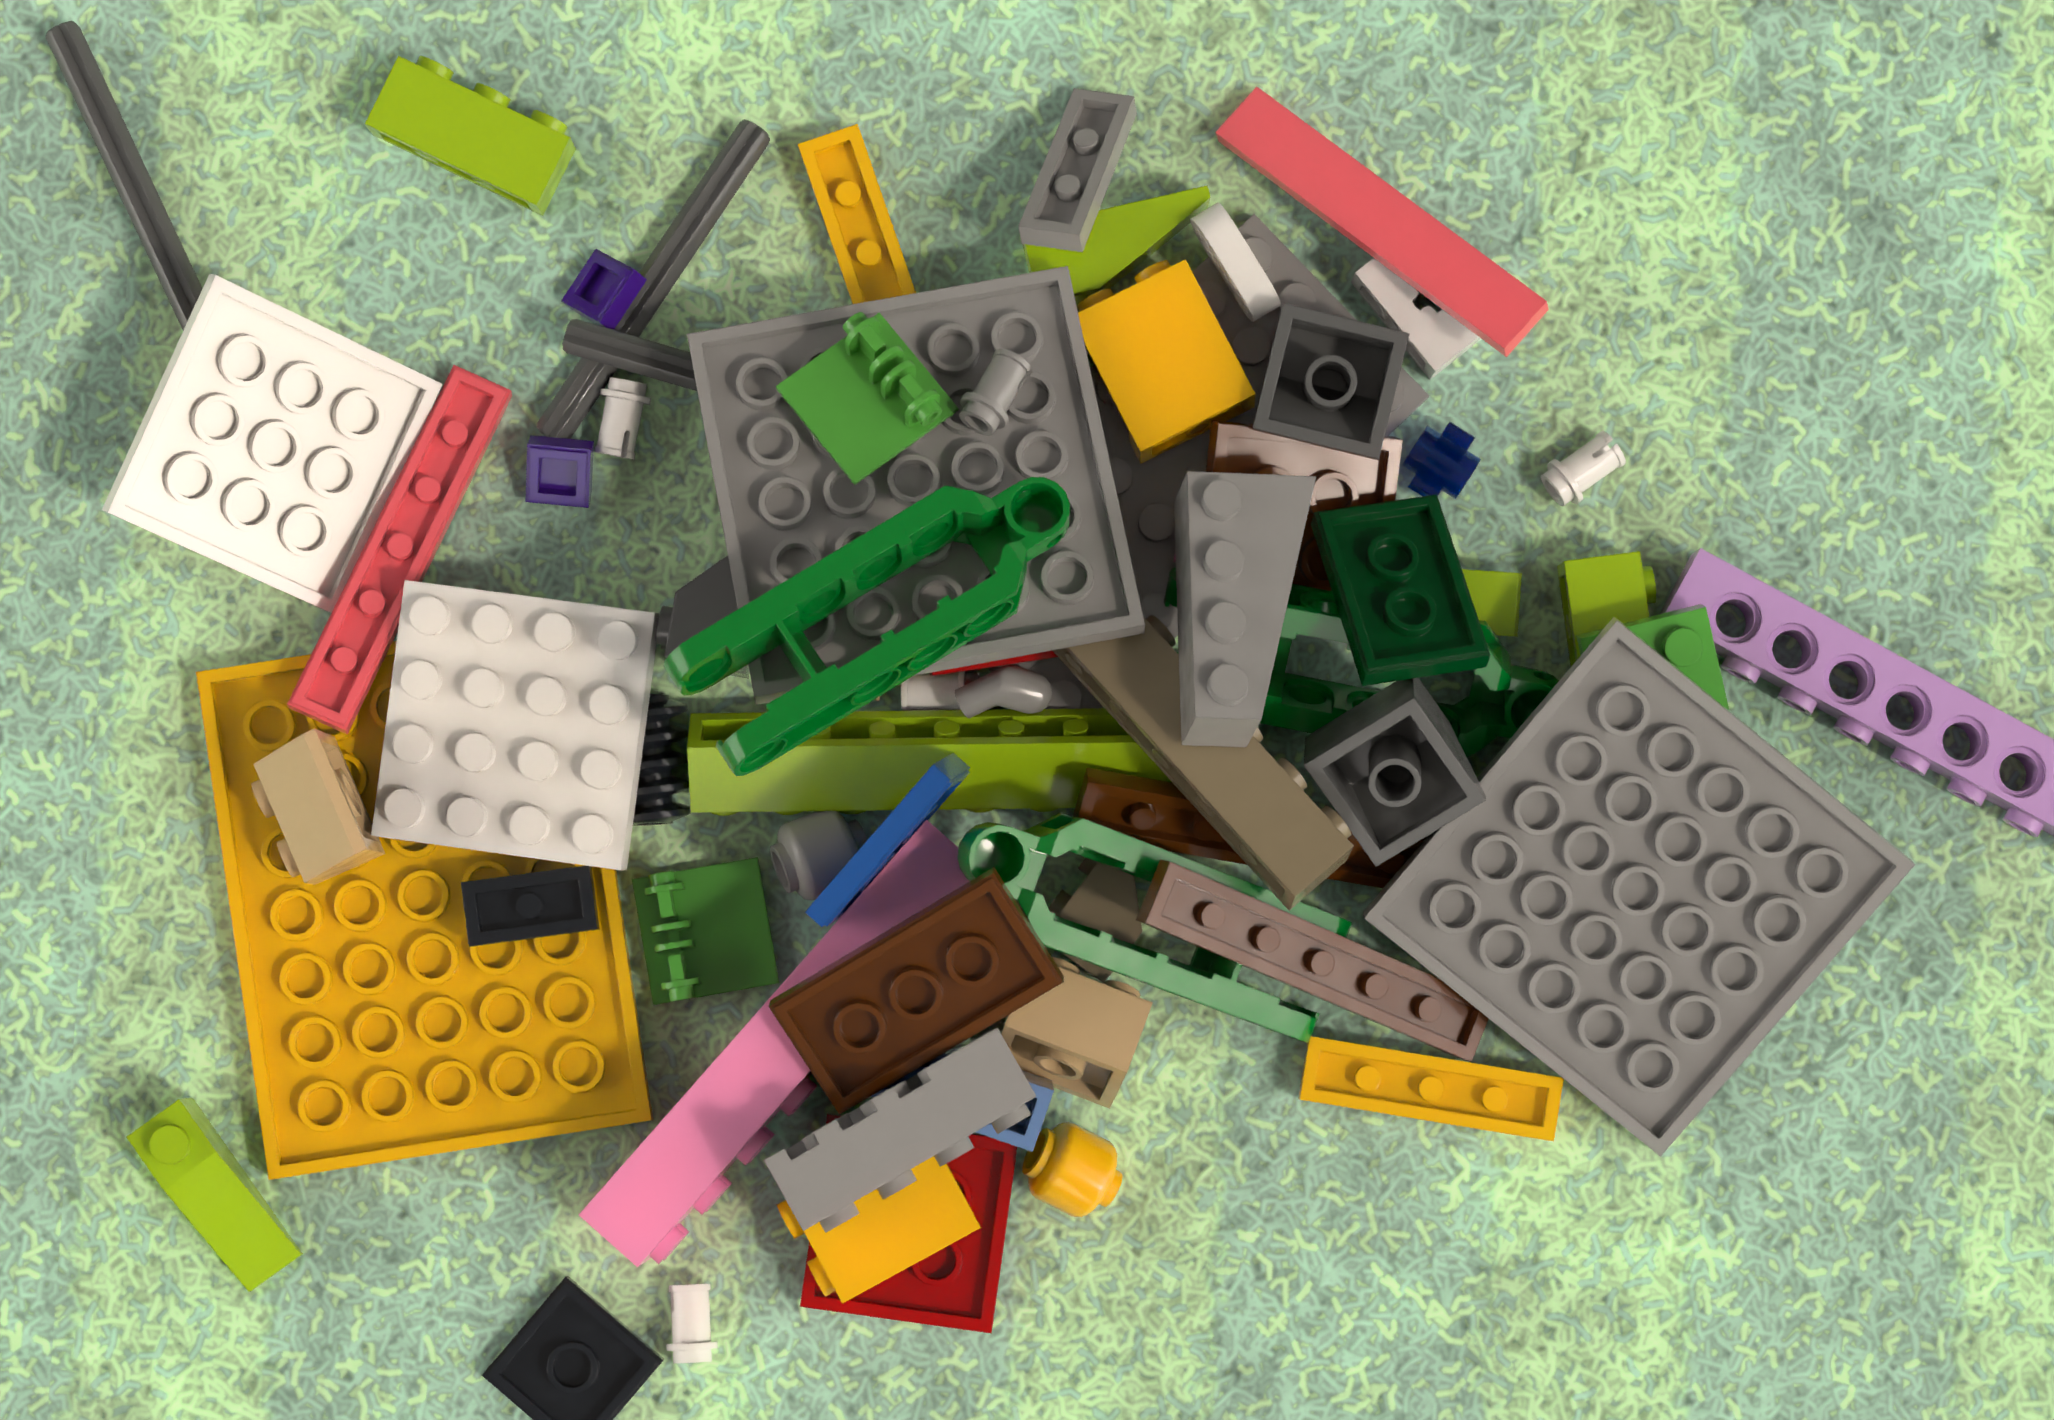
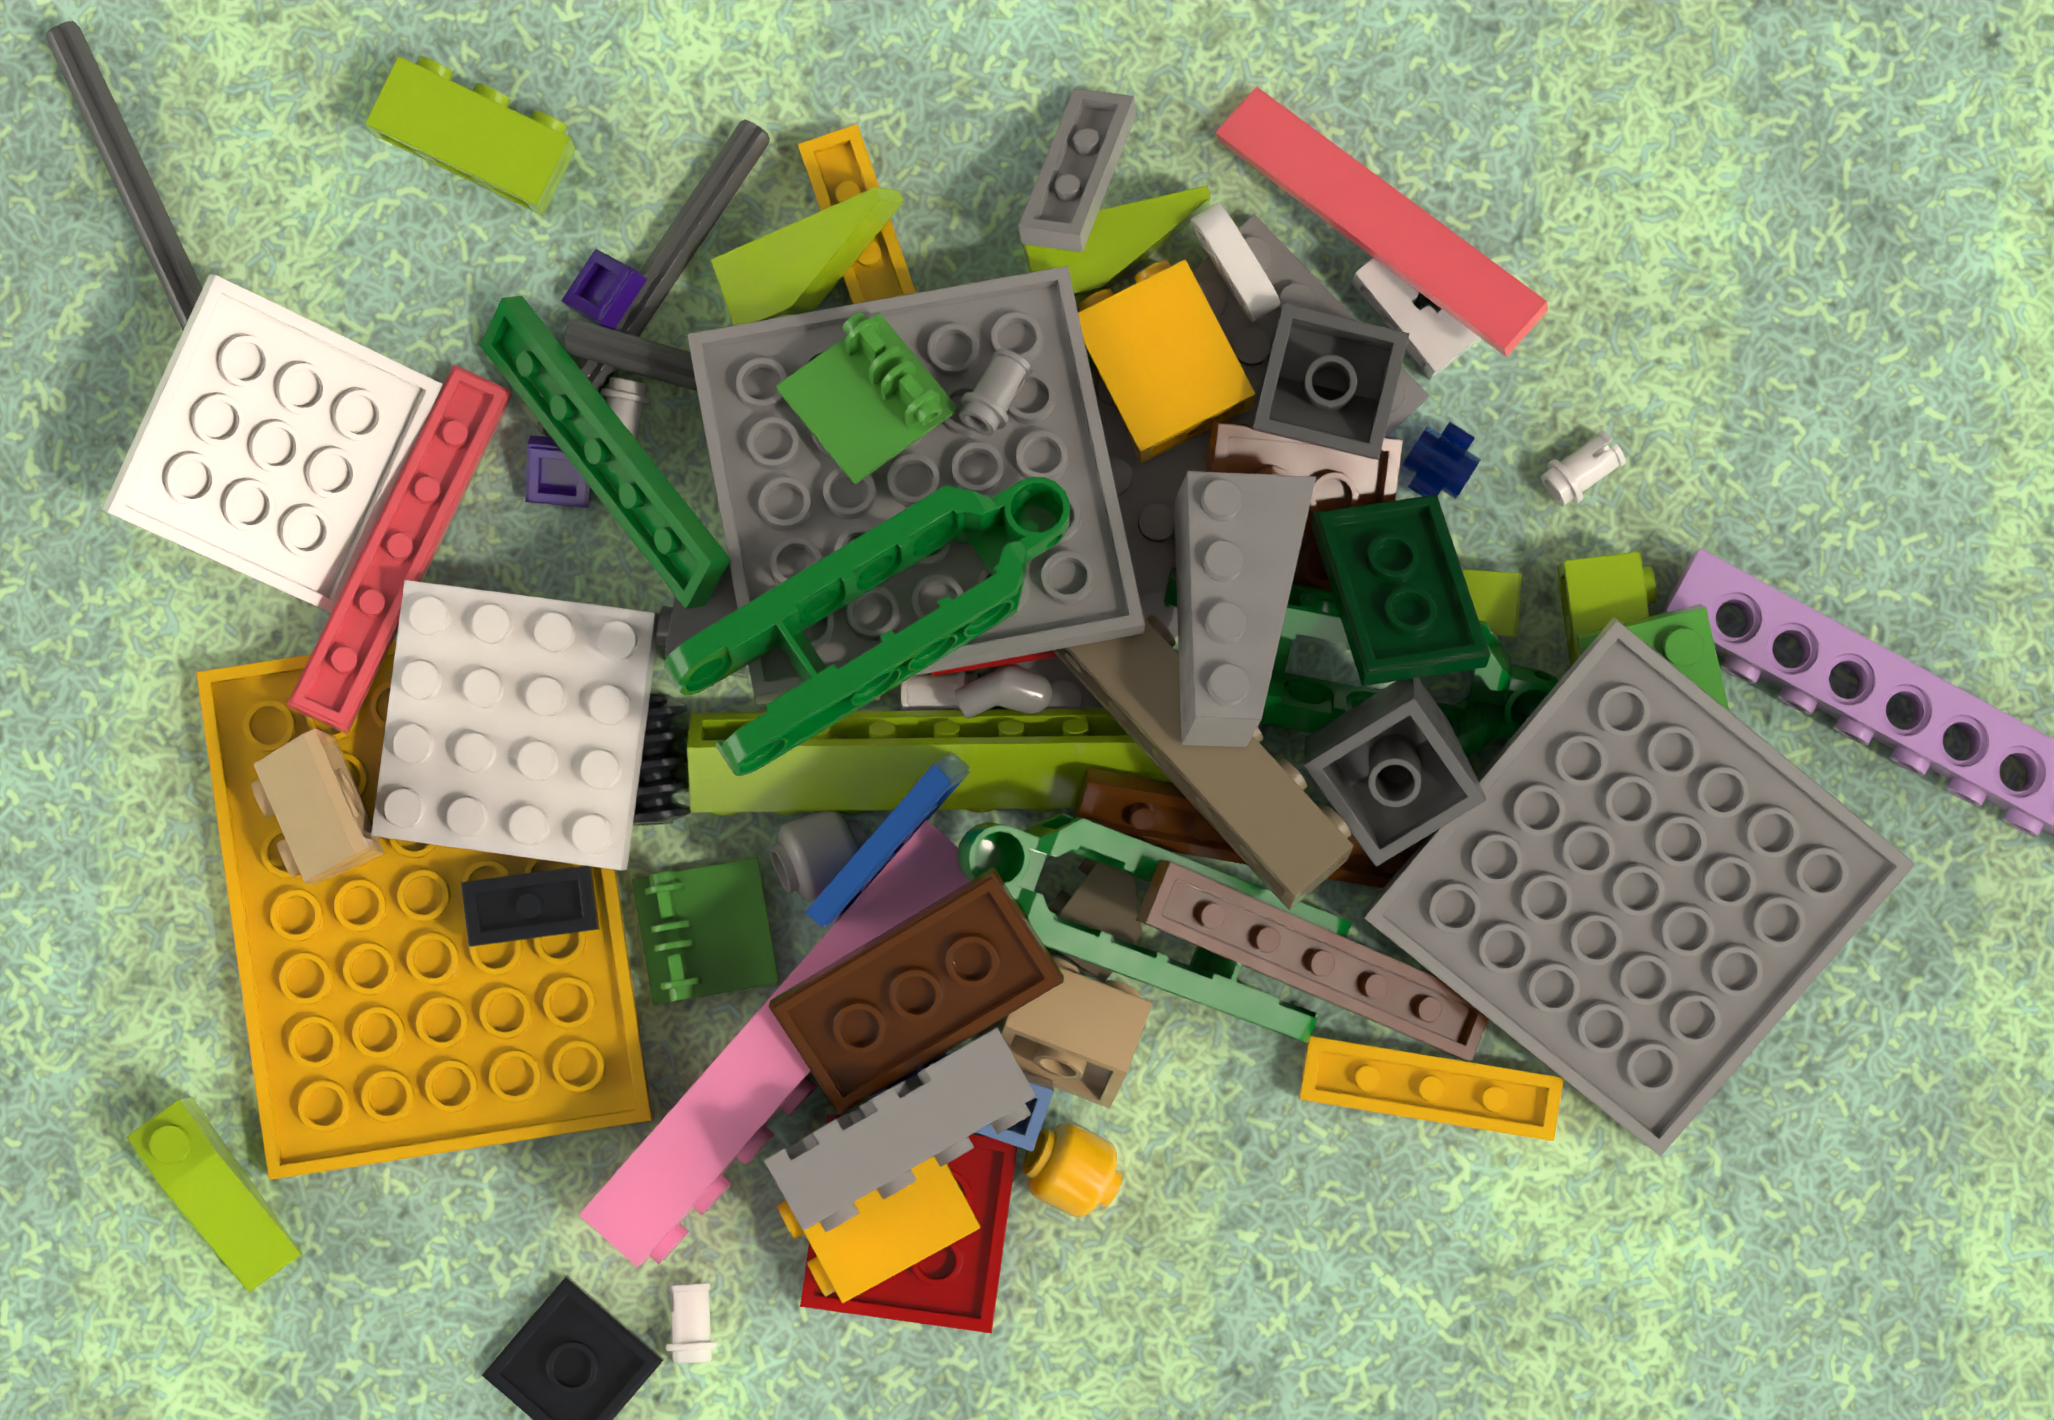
none -> green plate [480,296,731,609]
none -> lime slope [710,187,904,325]

